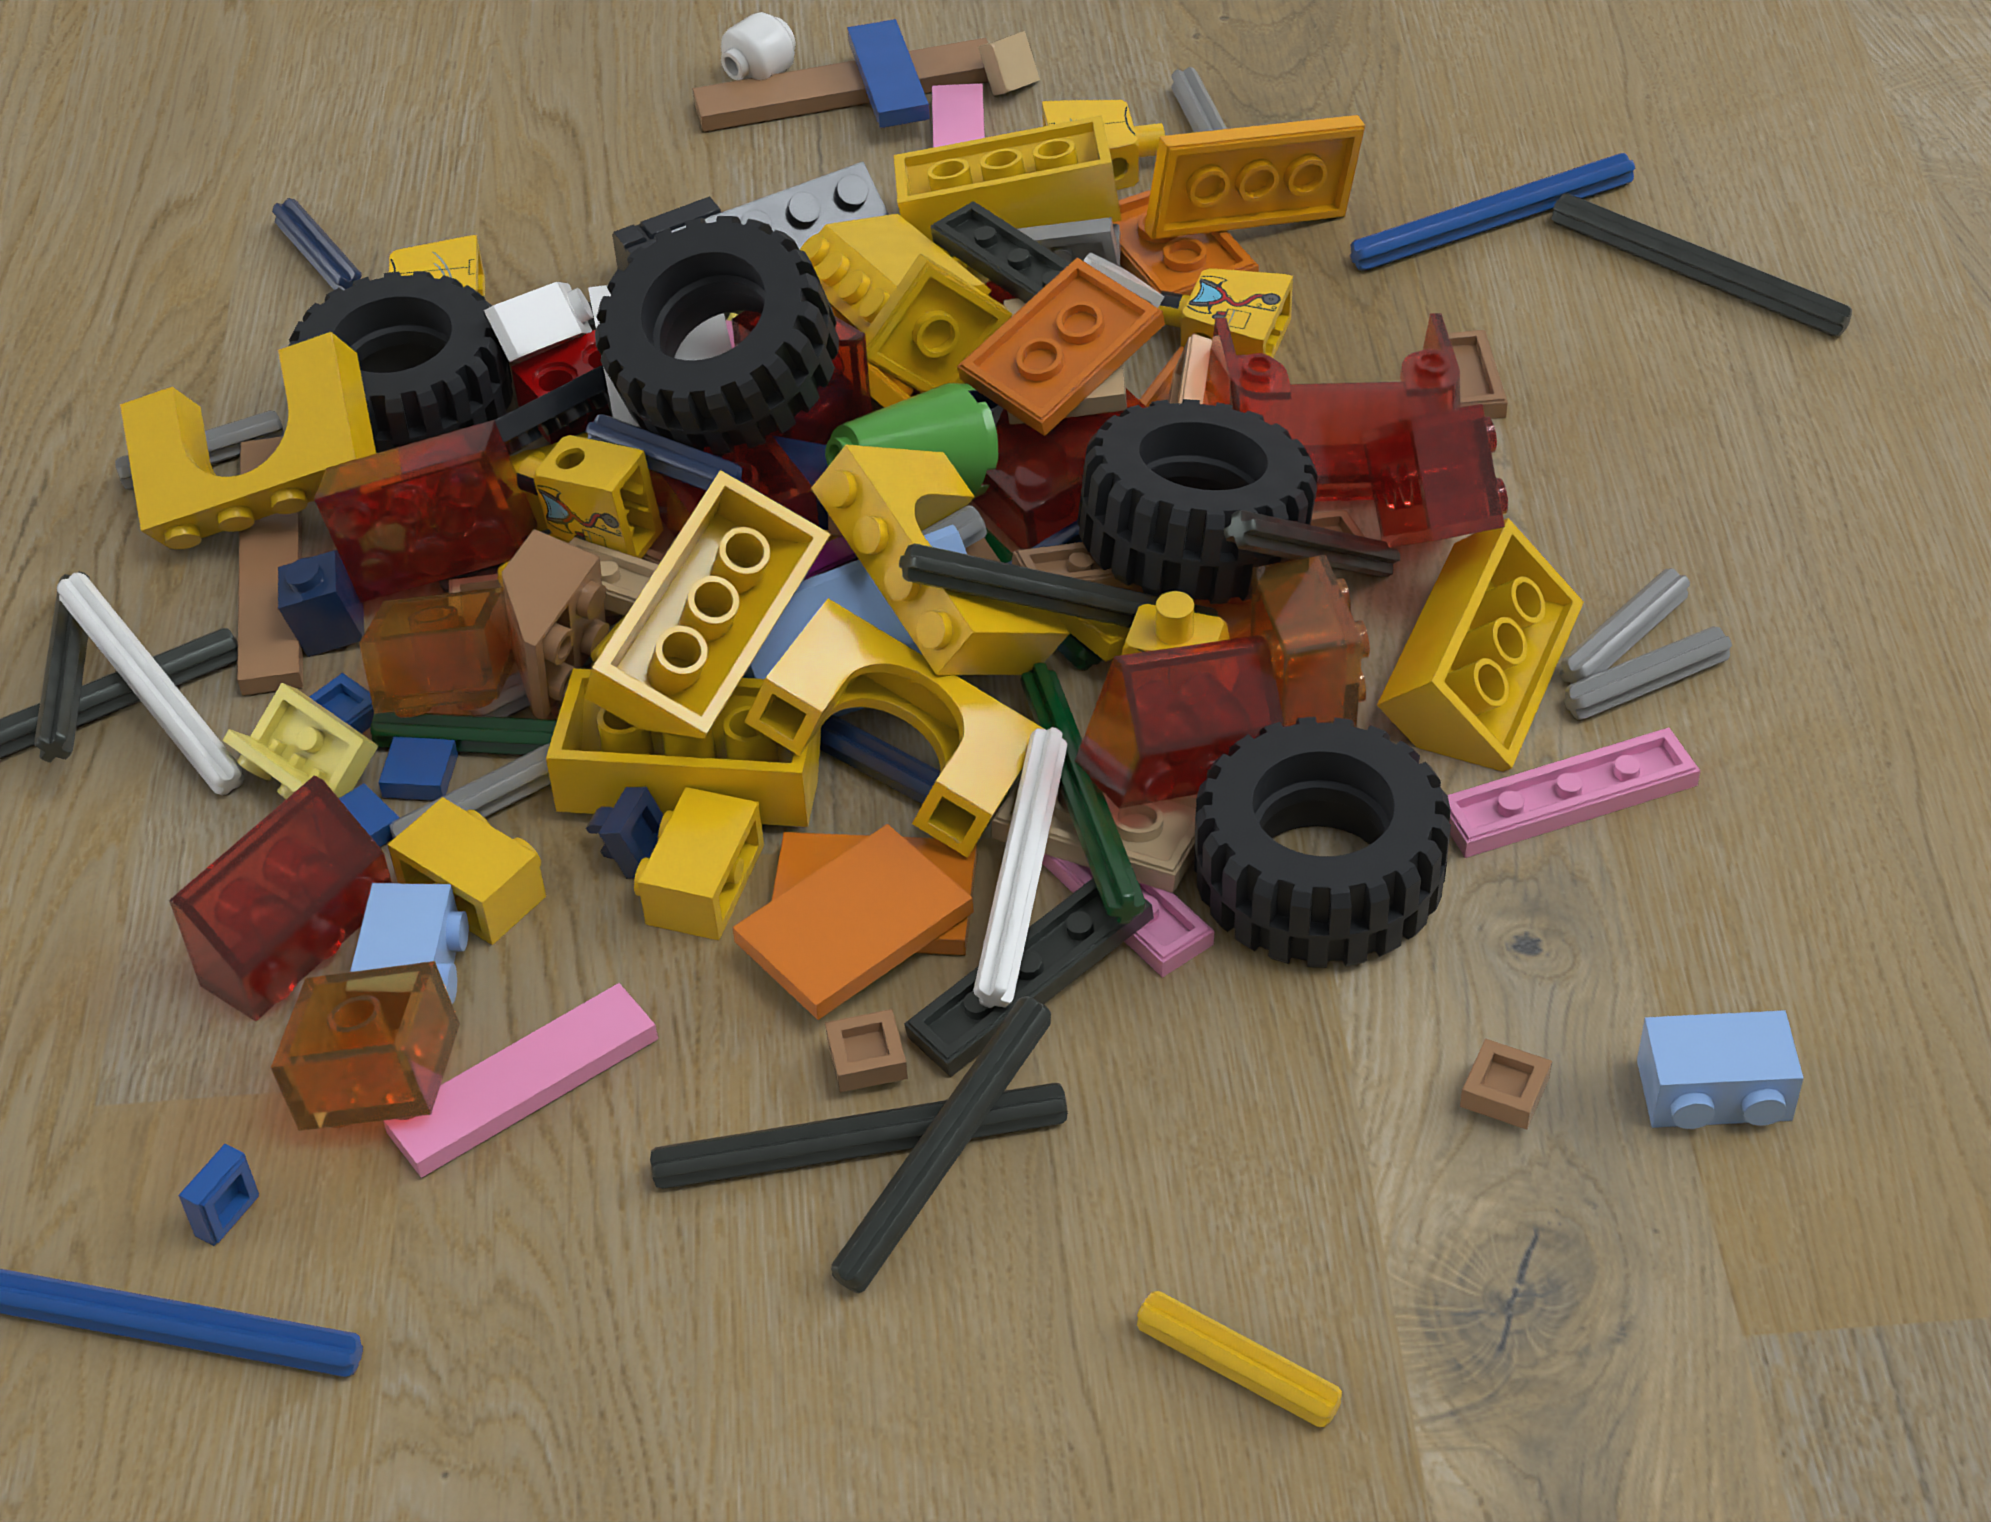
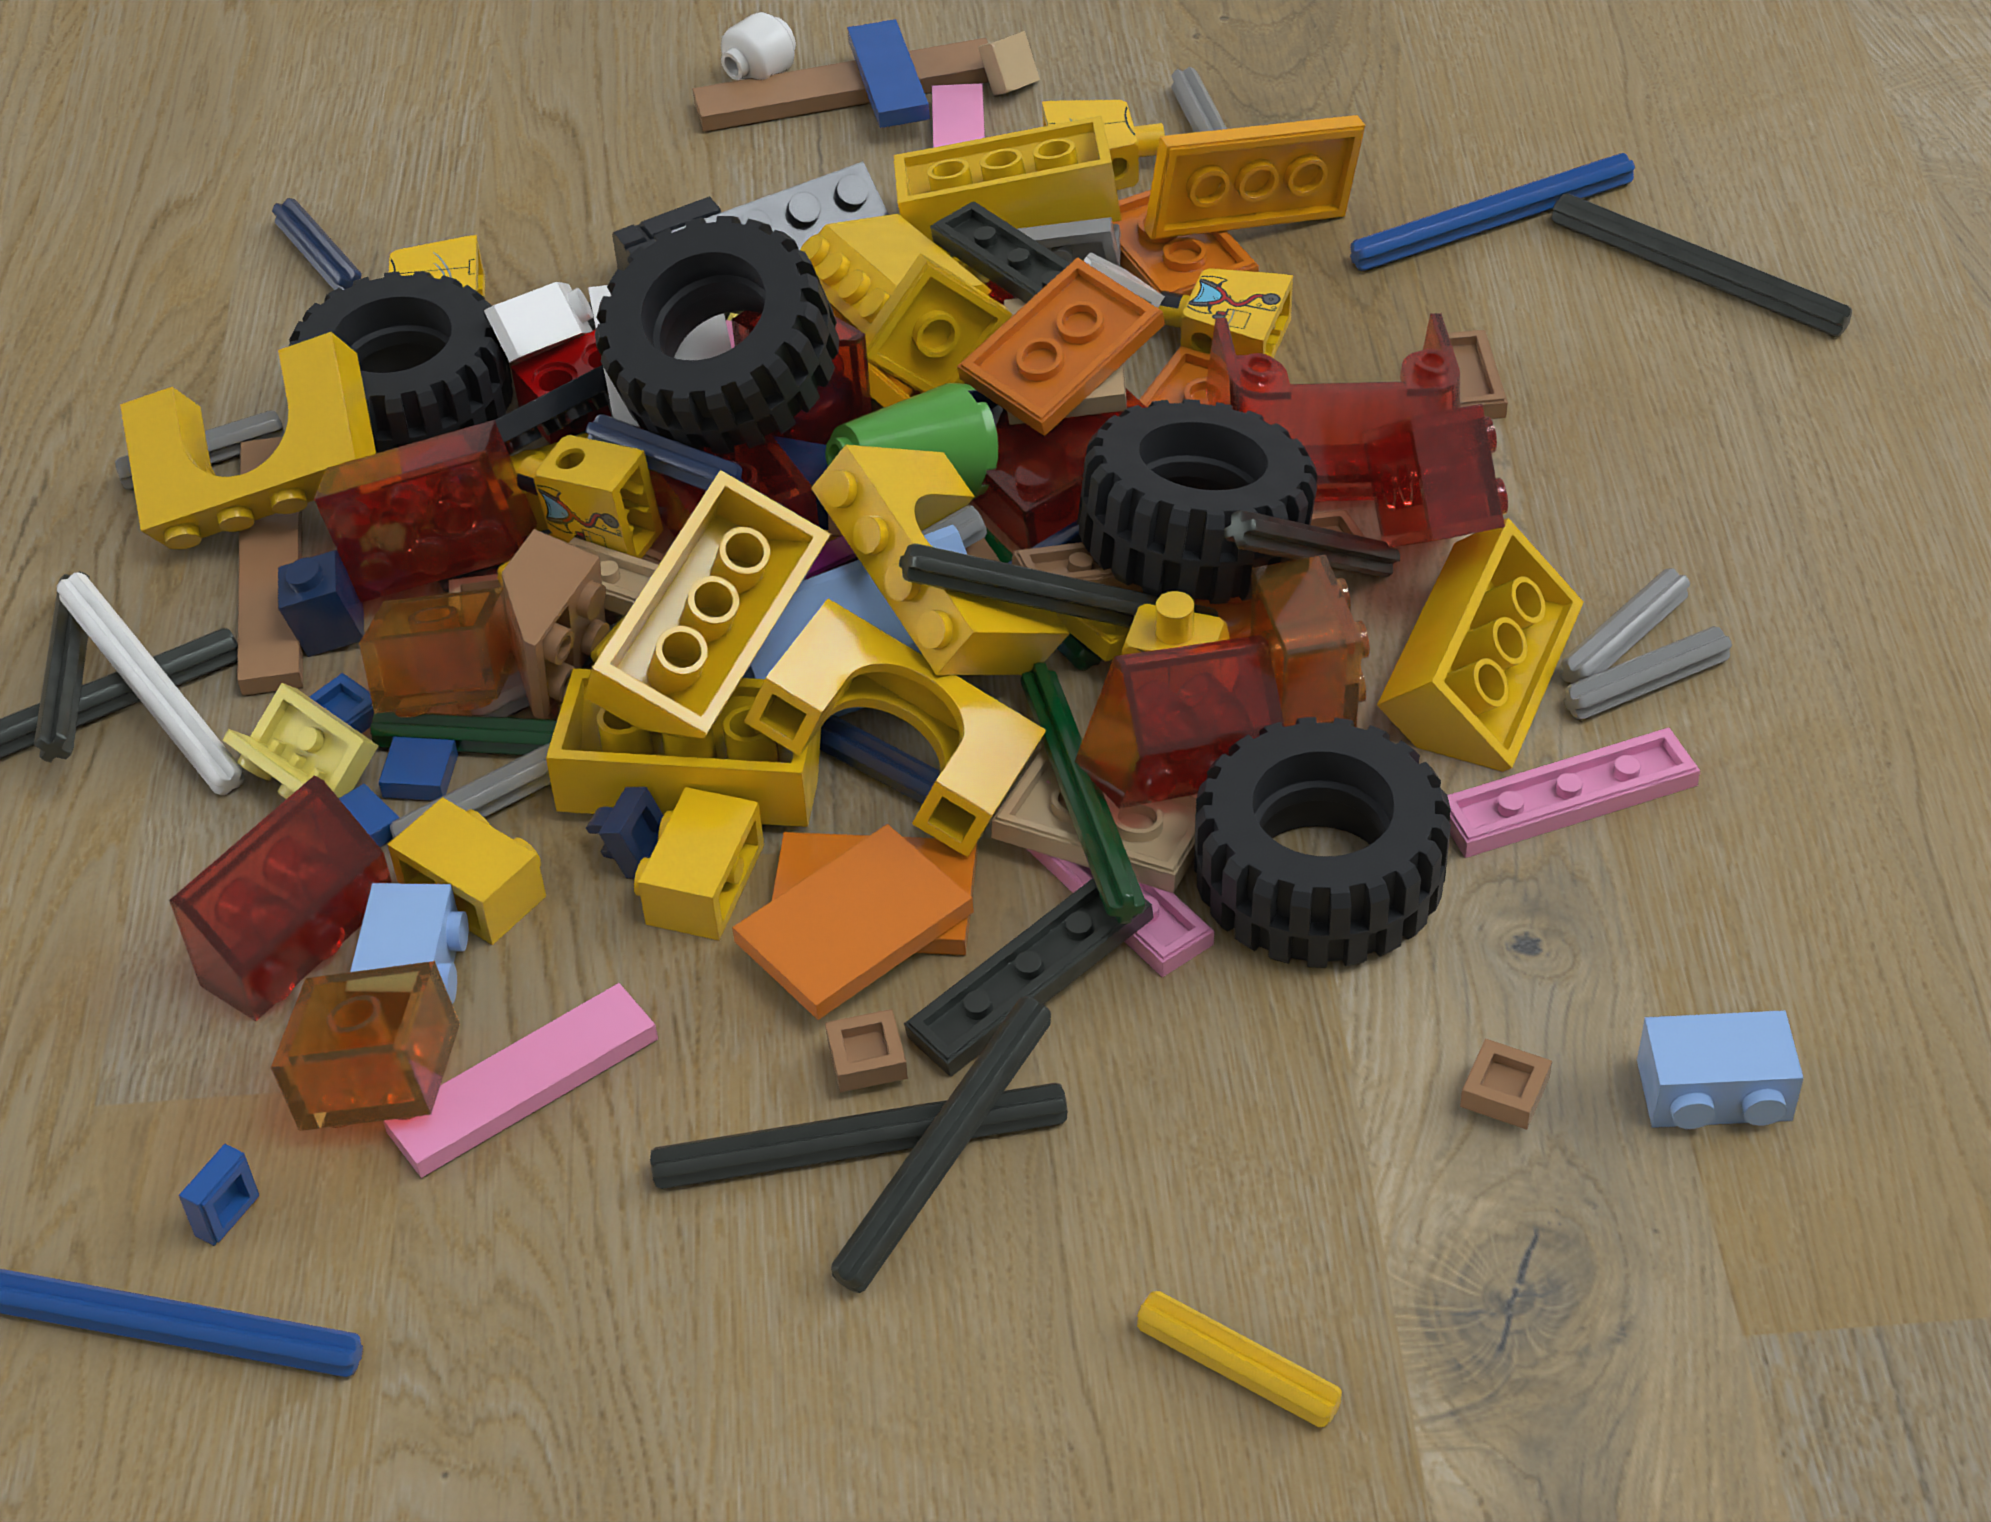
white axle [973,727,1068,1008] -> none
light nougat tile [1168,334,1212,404] -> none

